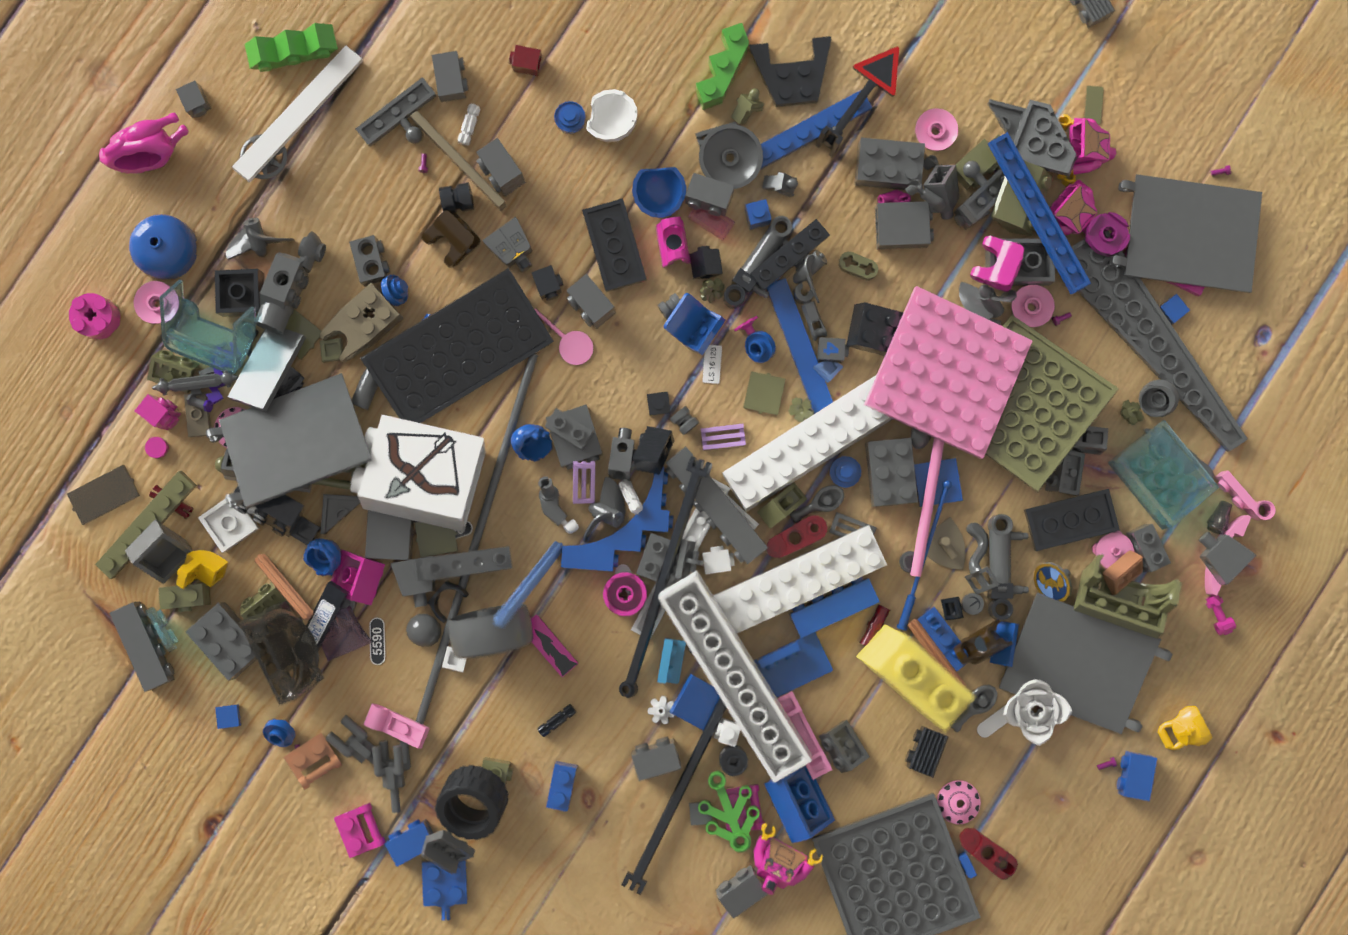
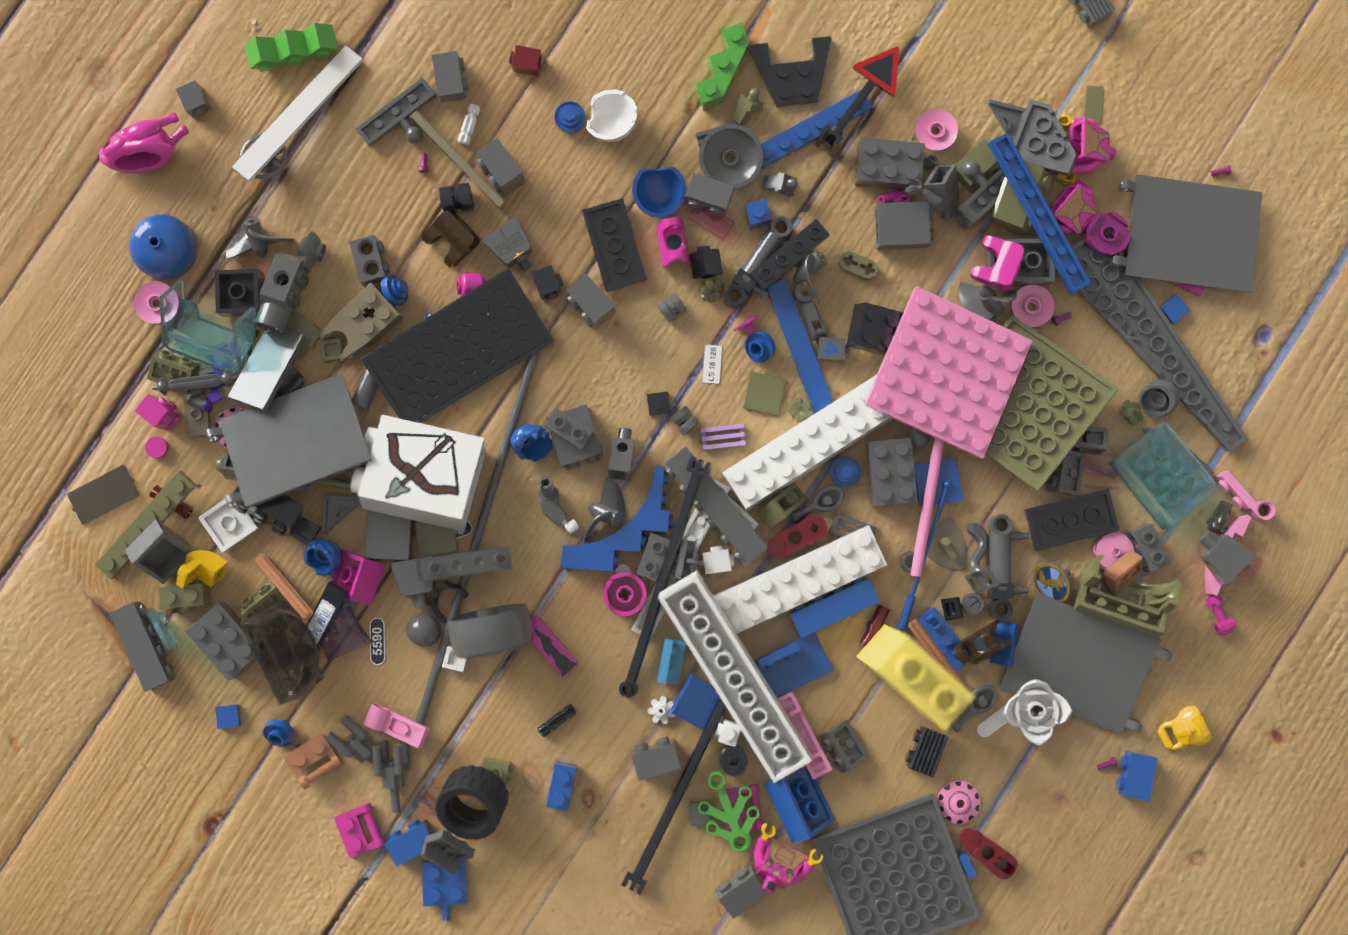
dark pink brick [69,293,121,339] -> none
medium blue axle [494,541,563,628] -> none
bright pink piece [534,309,593,365] -> none
lavender tile [573,461,595,504] -> none
white axle [619,479,643,515] -> none
black brick [632,426,674,475] -> none
blue bracket [664,293,726,355] -> none
medium blue tile [813,361,843,383] -> none
none -> dark pink head [456,273,486,297]

